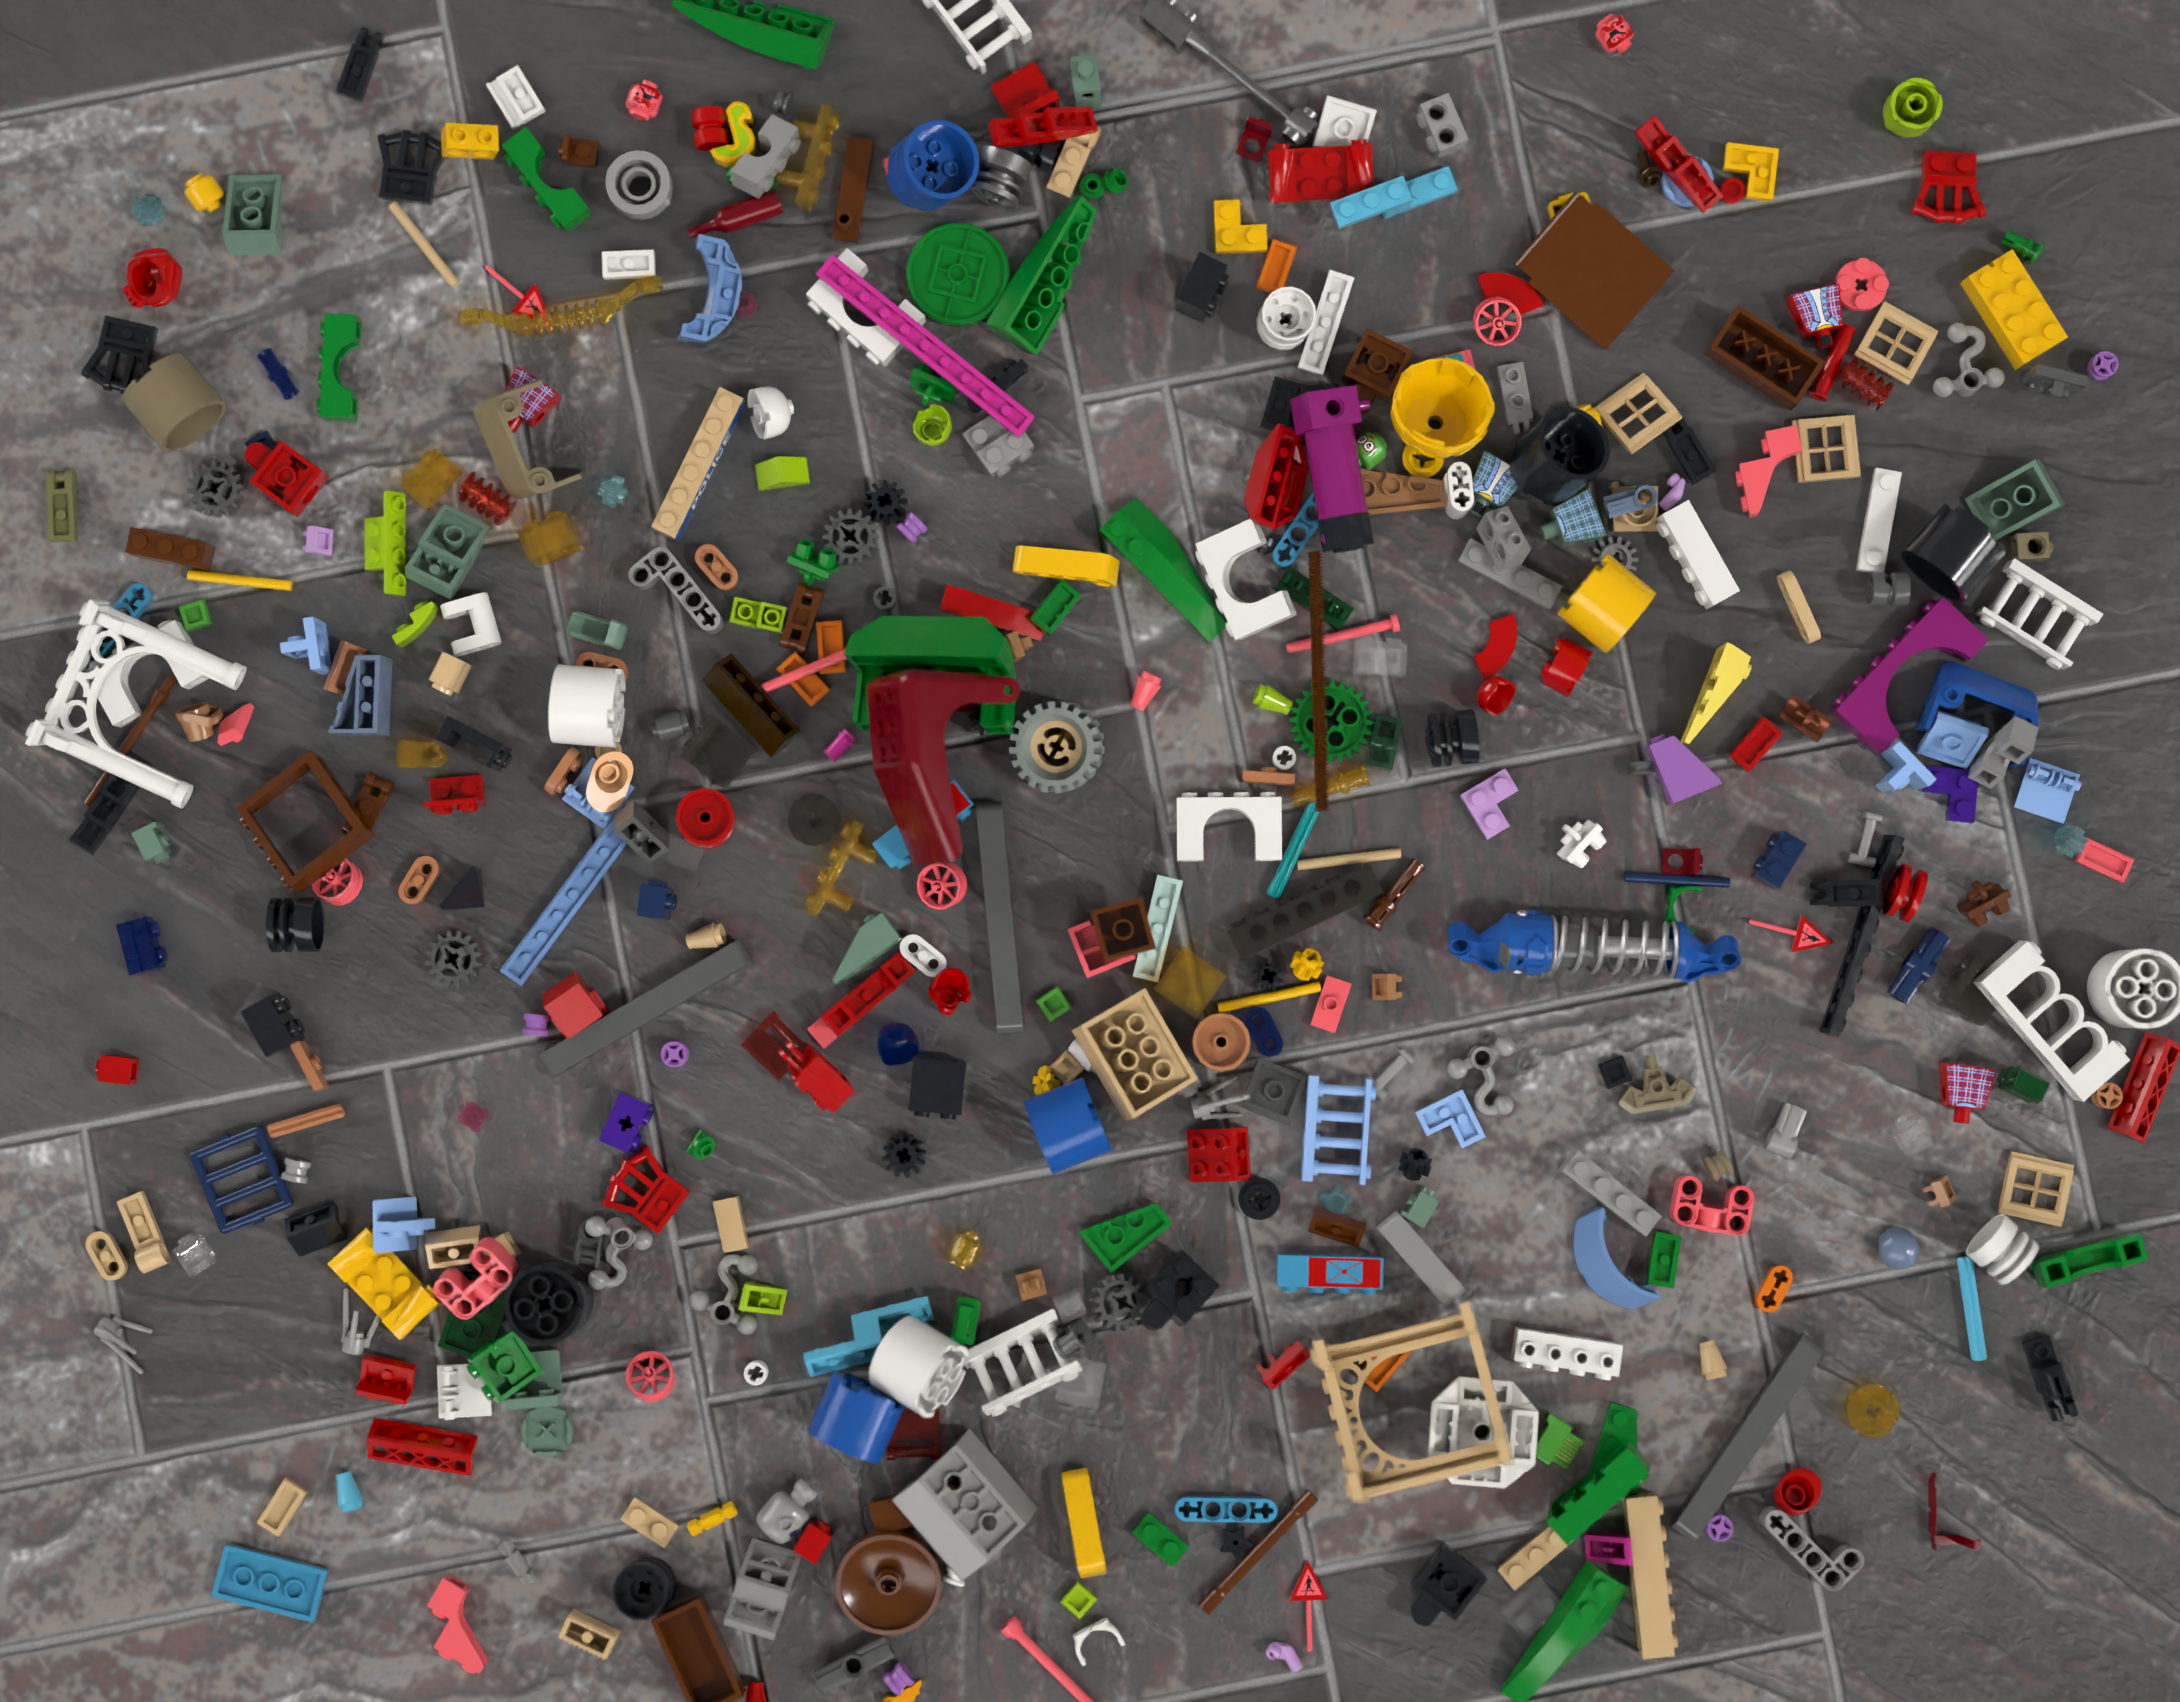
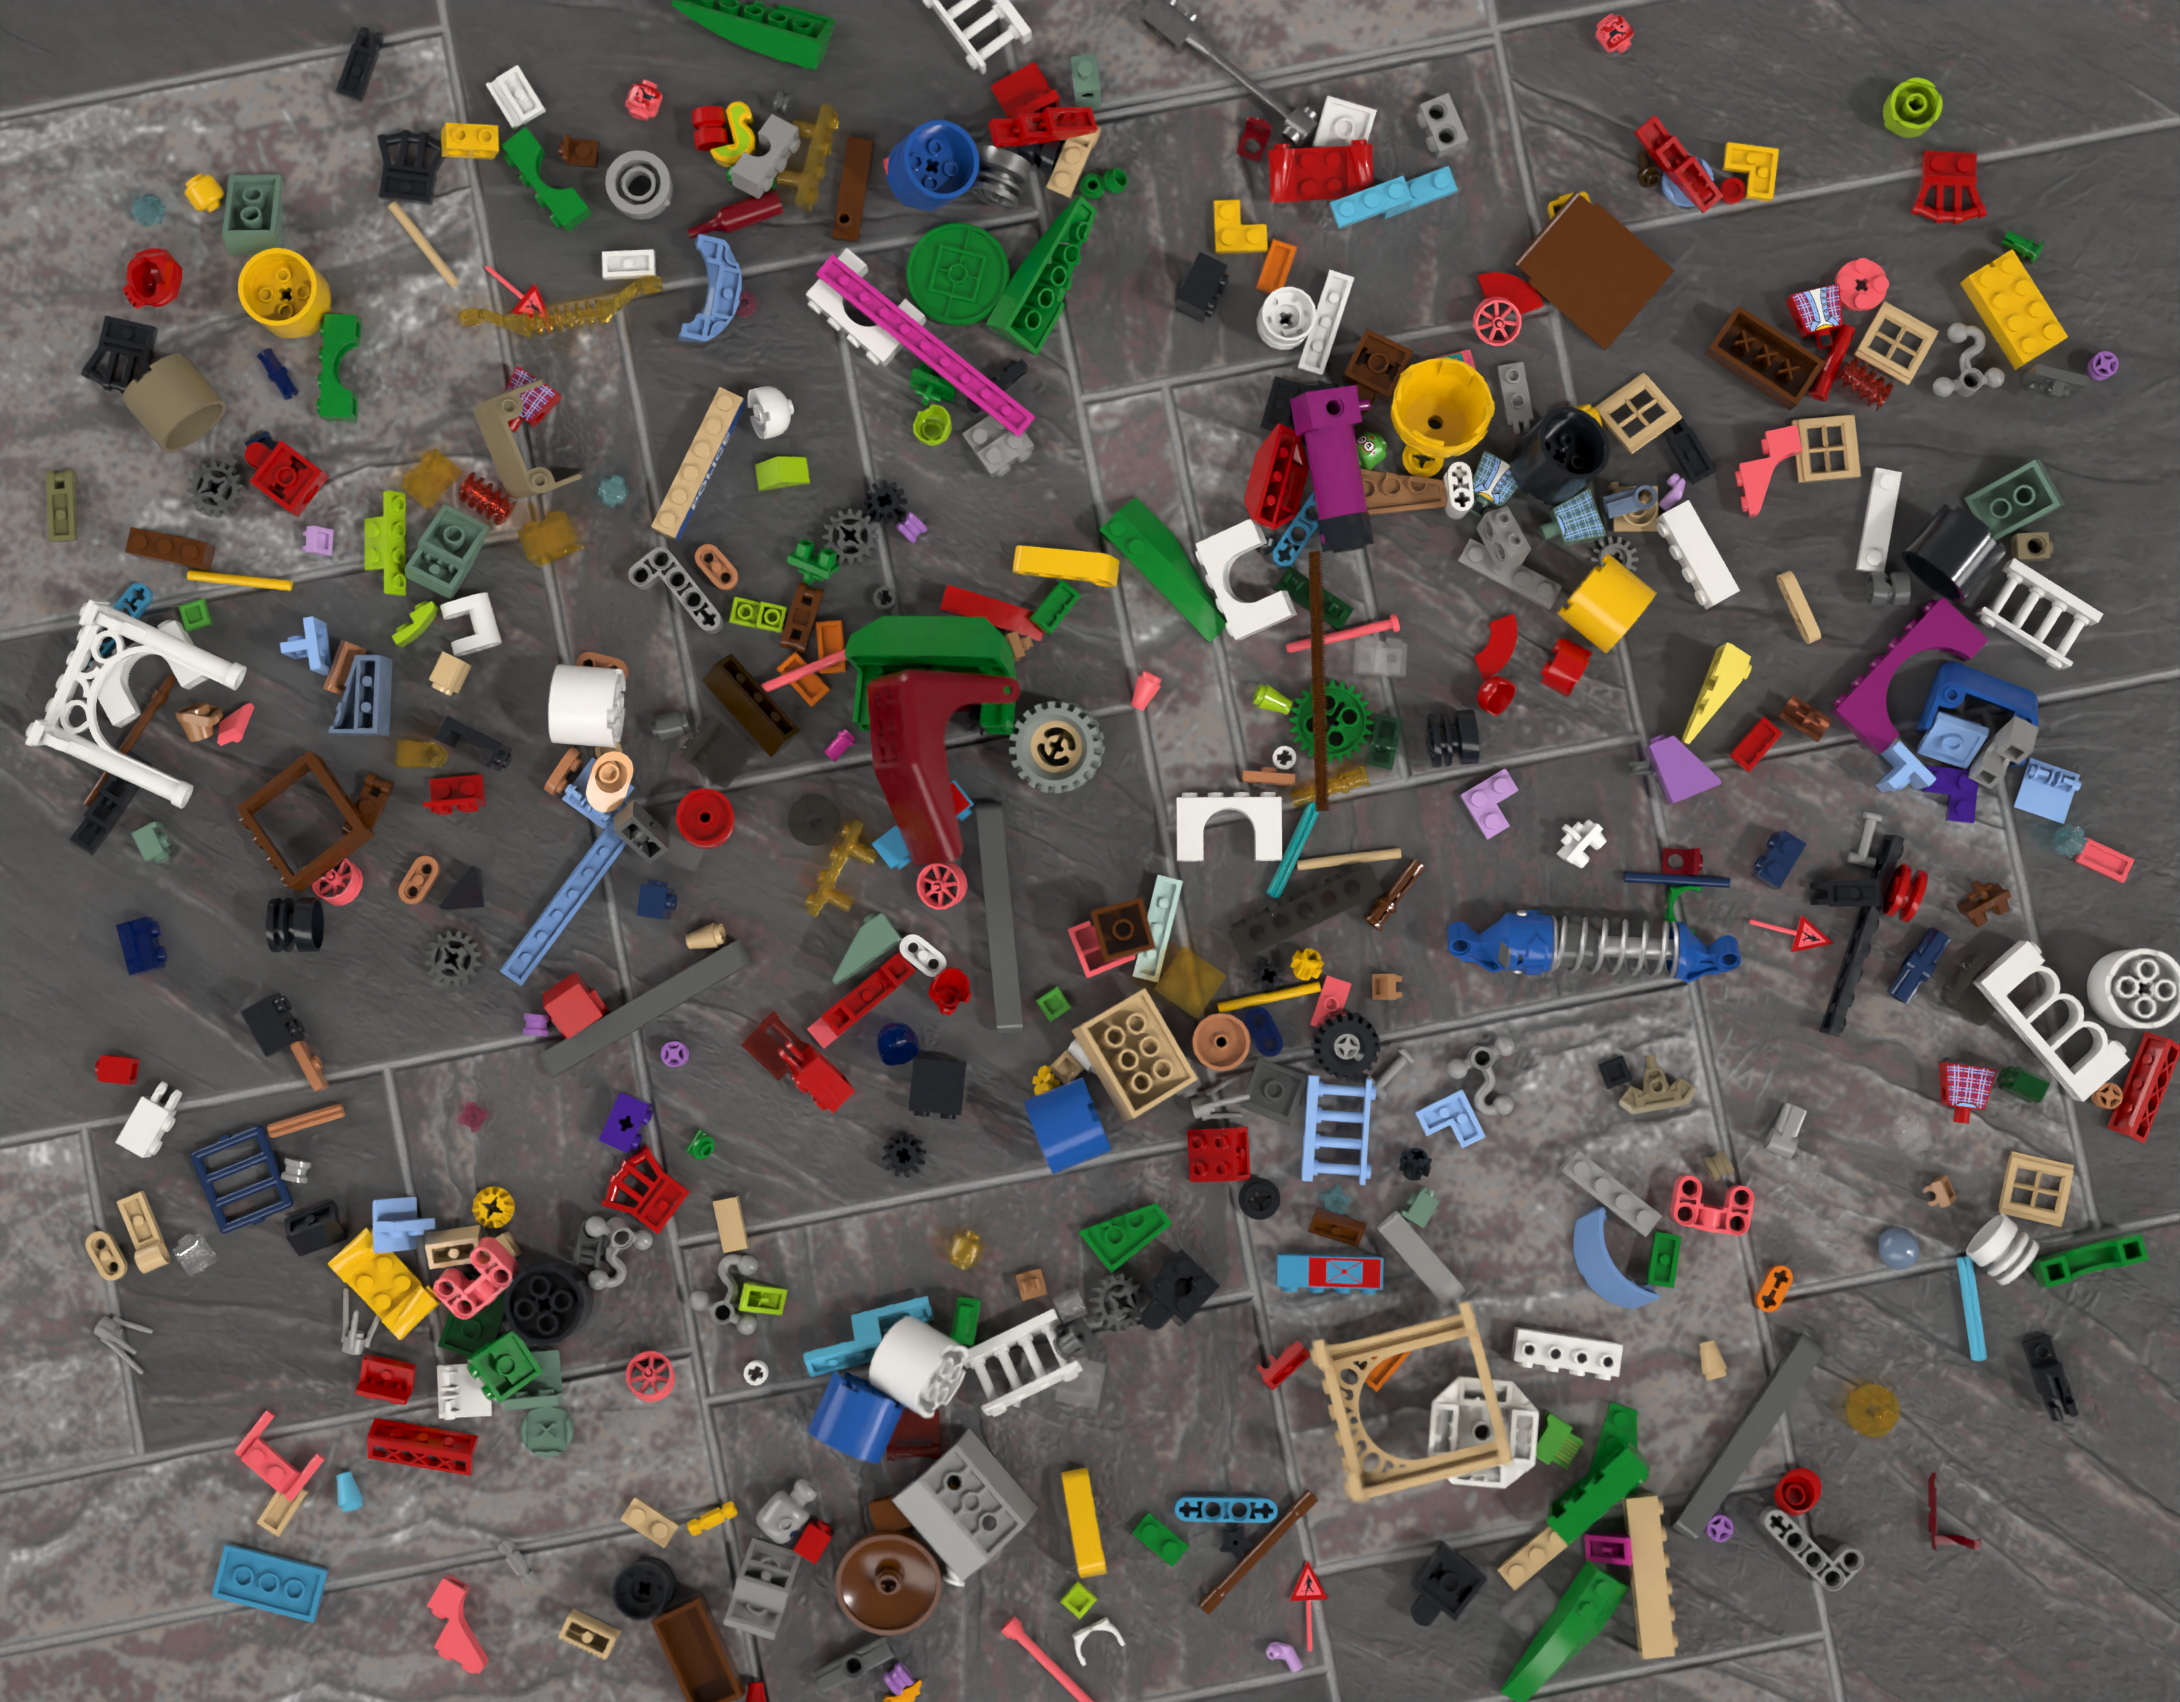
sand green animal [566,611,629,650] -> none
none -> white hinge [115,1081,182,1158]
none -> coral plate [234,1409,325,1501]
none -> yellow brick [238,248,331,339]
none -> yellow gear [472,1186,515,1229]
none -> black wheel [1311,1010,1380,1080]

